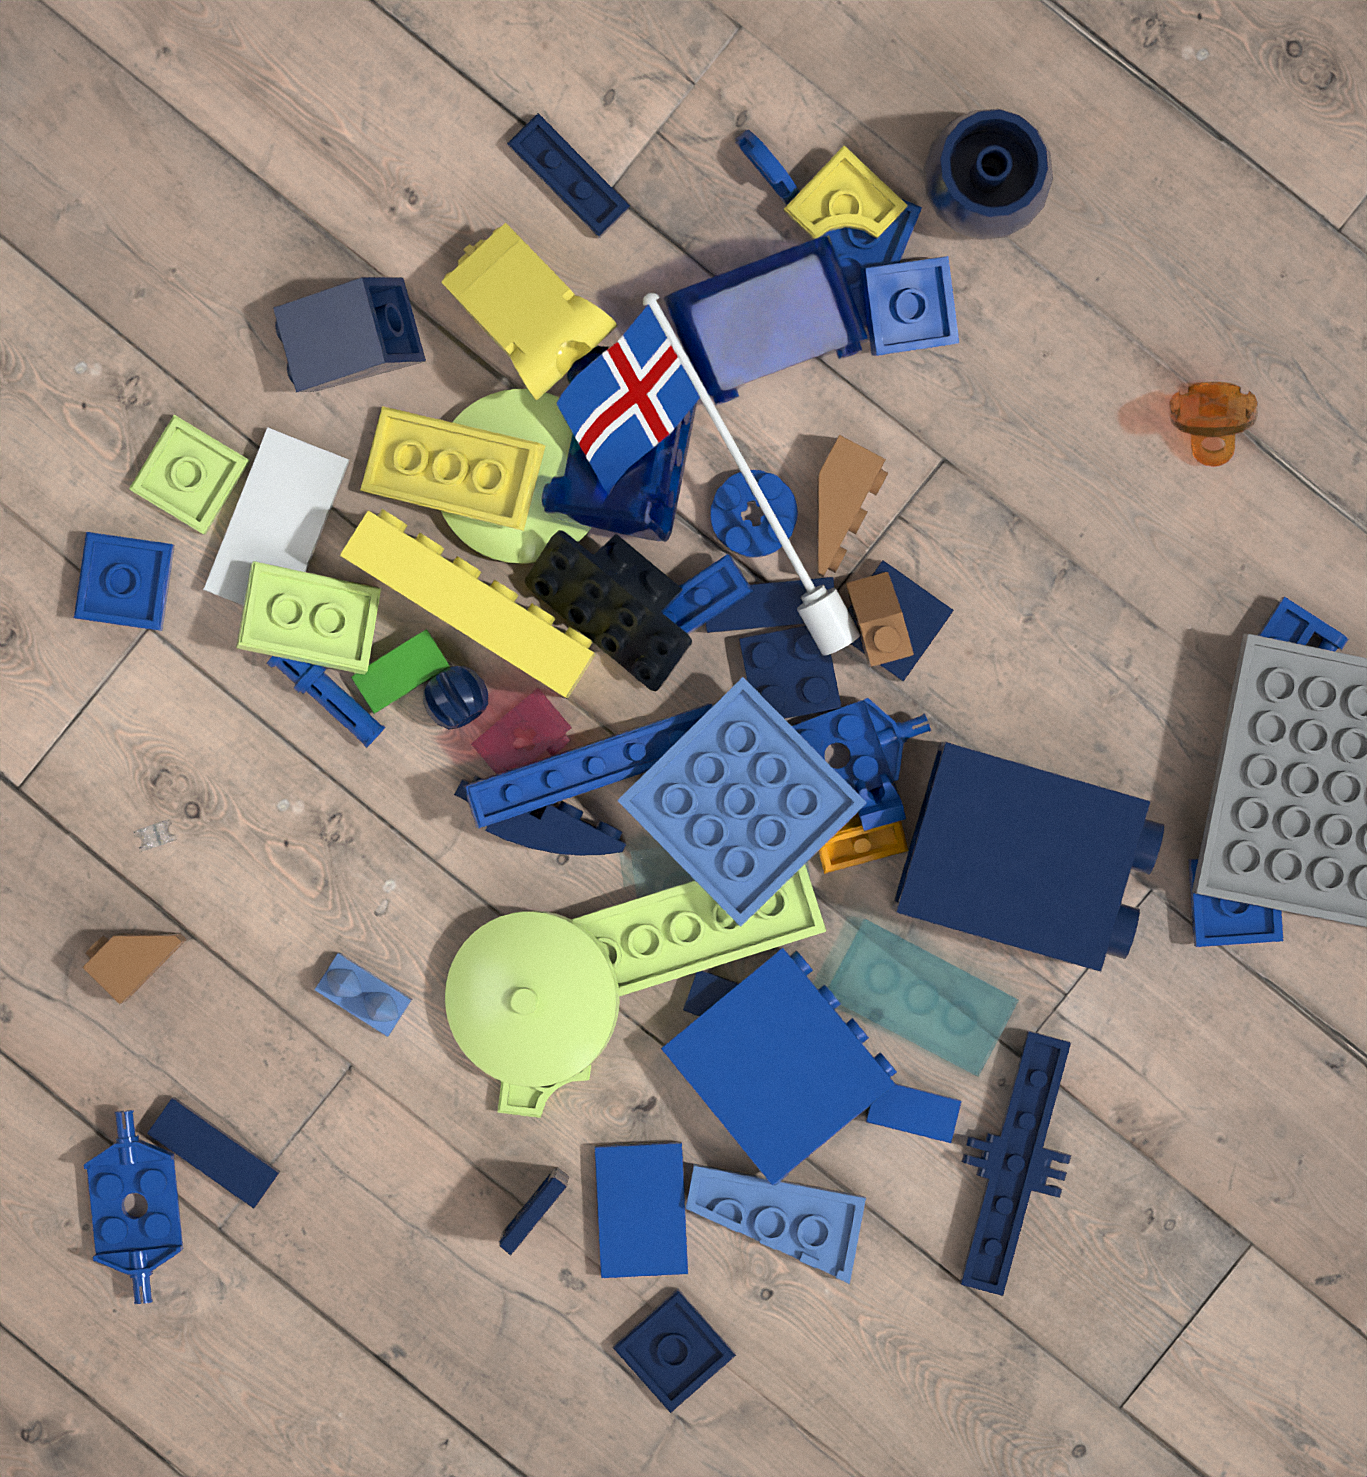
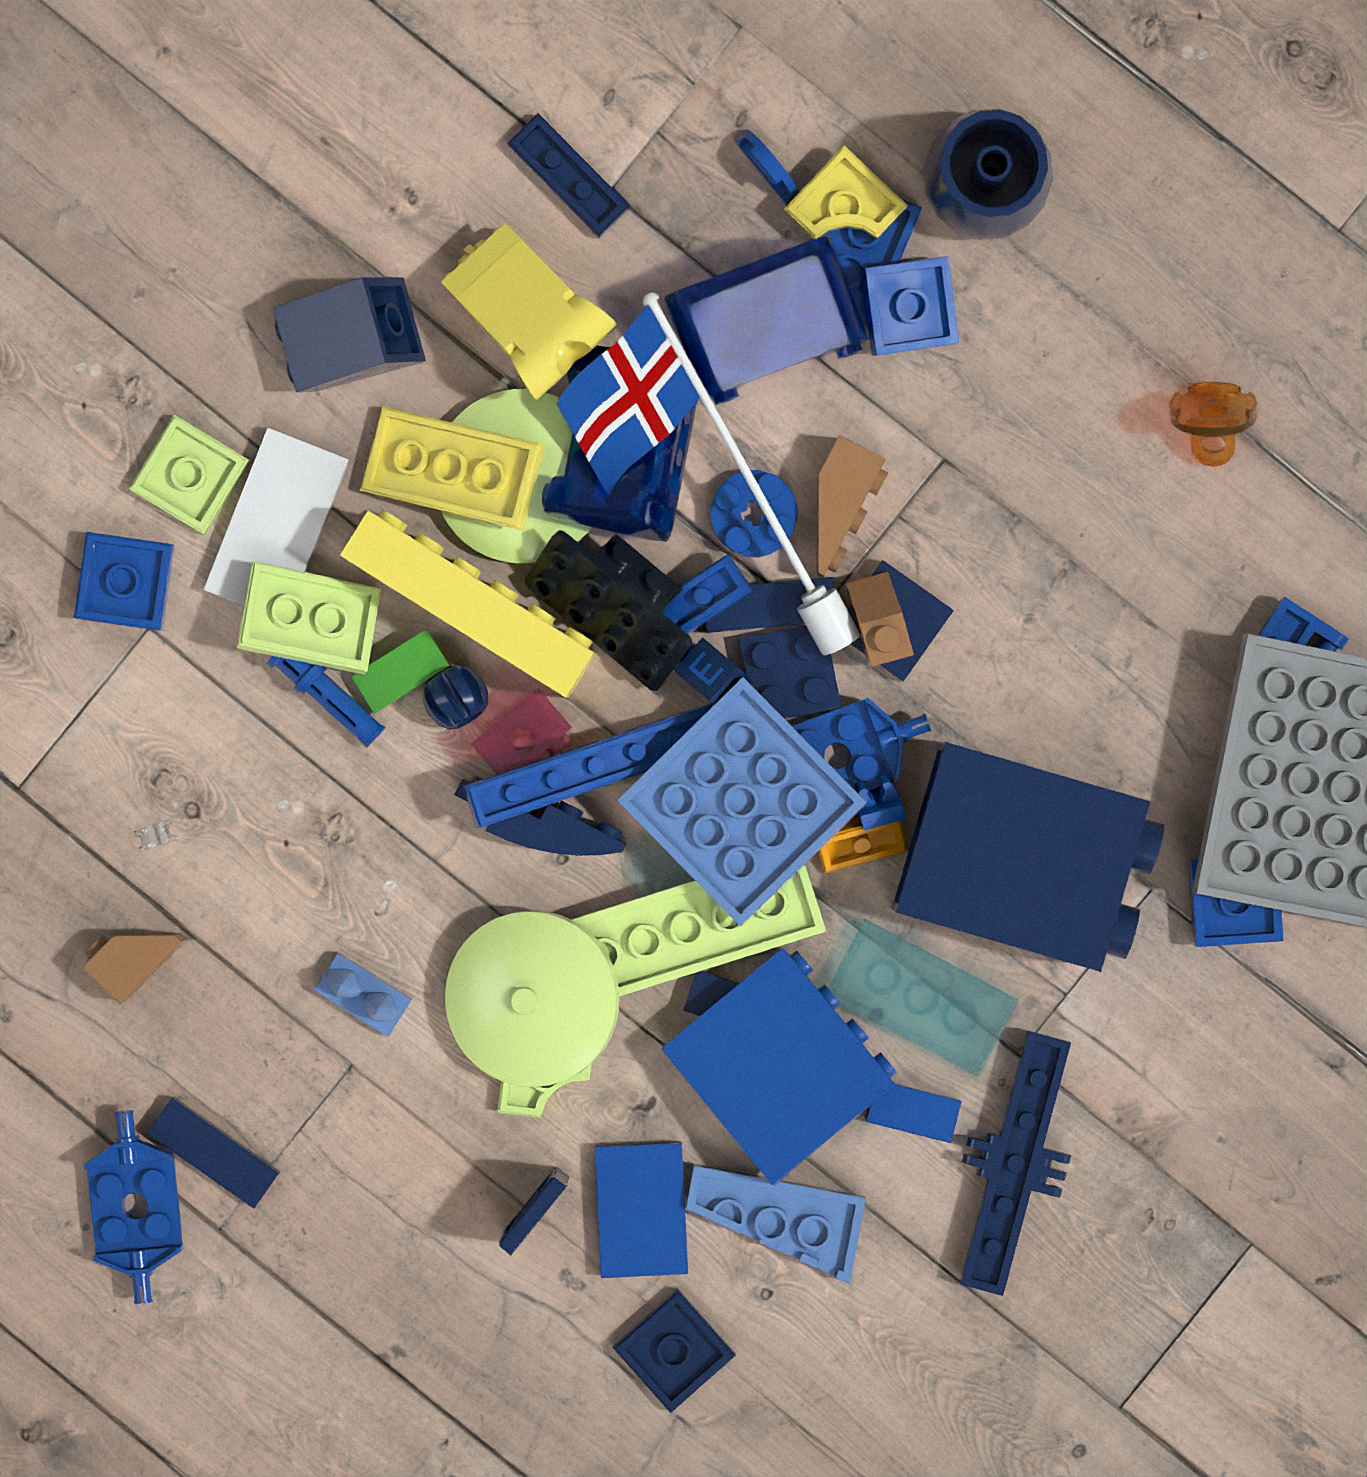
none -> dark blue brick [674,637,752,705]

